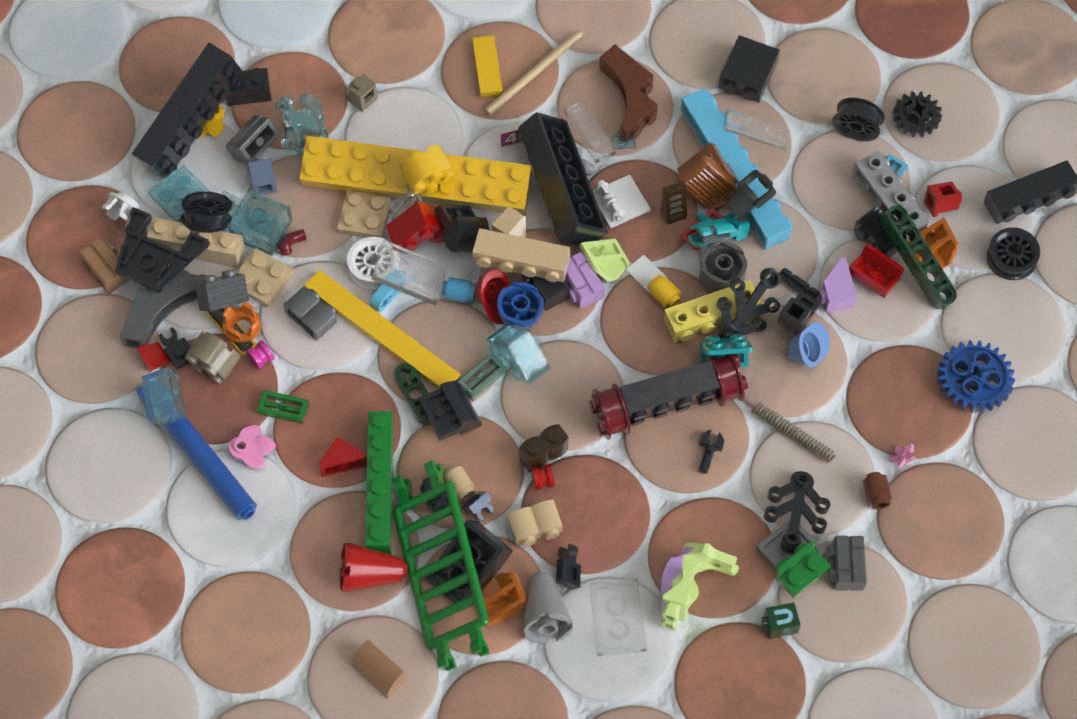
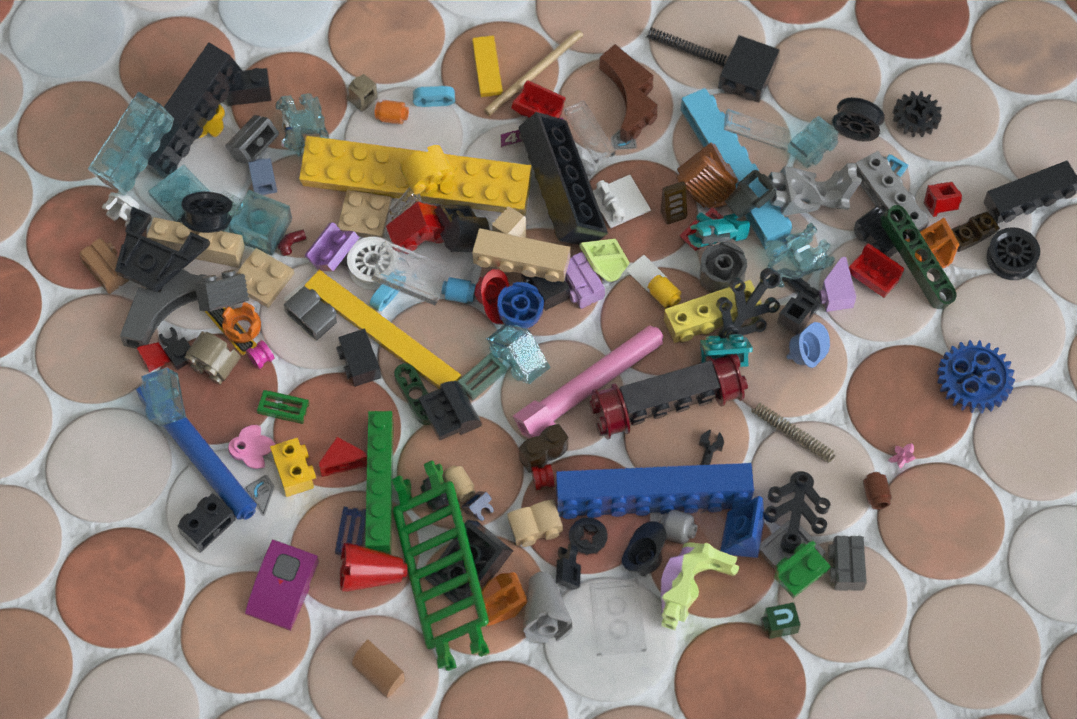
none -> clear light blue brick [88,91,174,195]
none -> black brick [177,493,236,553]
none -> light grey sticker [244,475,275,516]
none -> magenta slope [245,539,319,631]
none -> yellow brick [270,437,316,497]
none -> medium lavender bracket [305,222,359,271]
none -> clear blue tile [335,506,366,555]
none -> black brick [336,328,381,387]
none -> orange brick [375,100,409,124]
none -> medium azure beam [413,86,455,107]
none -> red bracket [511,80,566,118]
none -> bright pink brick [513,325,663,438]
none -> blue brick [556,463,754,519]
none -> black gear [569,517,608,556]
none -> black piece [622,521,667,577]
none -> black piece [646,27,729,67]
none -> light grey head [660,510,697,544]
none -> clear tile [691,508,725,551]
none -> blue slope [720,496,765,558]
none -> clear light blue animal [765,223,835,288]
none -> light grey hips [768,163,862,216]
none -> clear light blue brick [787,116,839,168]
none -> dark brown slope [951,211,1000,252]

